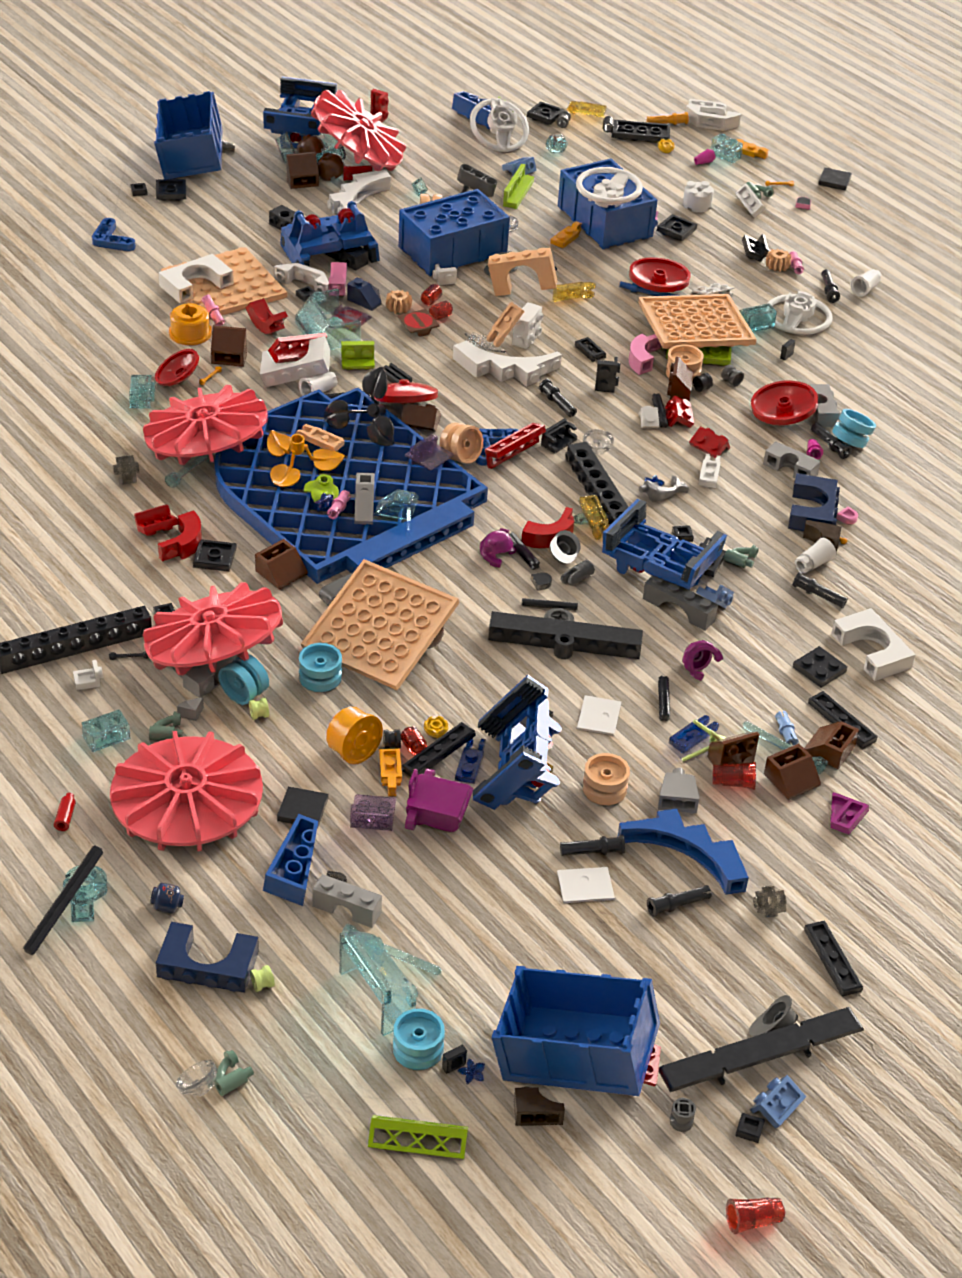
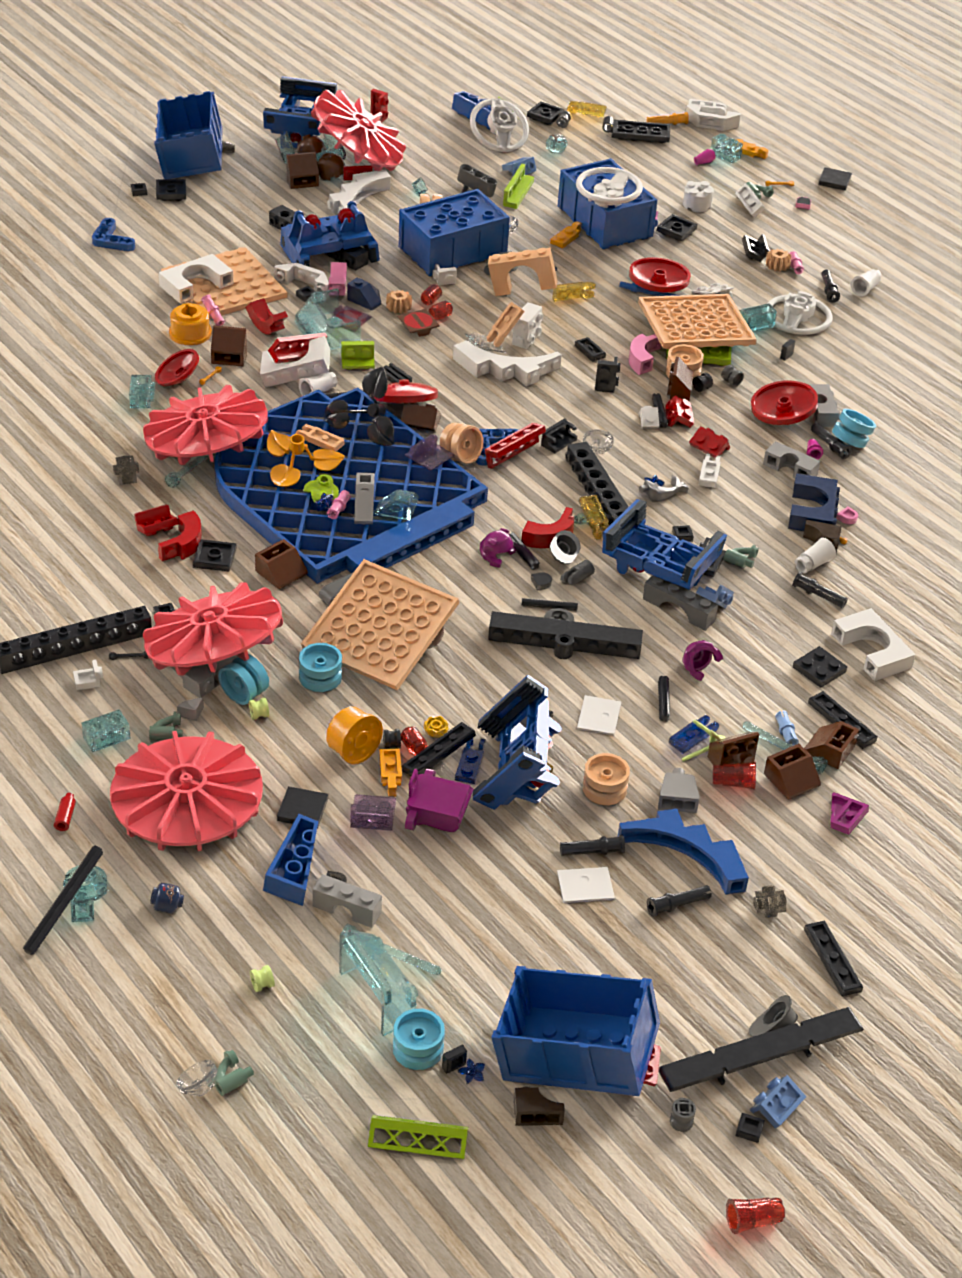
dark blue arch [156,922,259,993] -> none
black pin [539,379,577,417] -> none
yellow plate [658,139,675,153] -> none

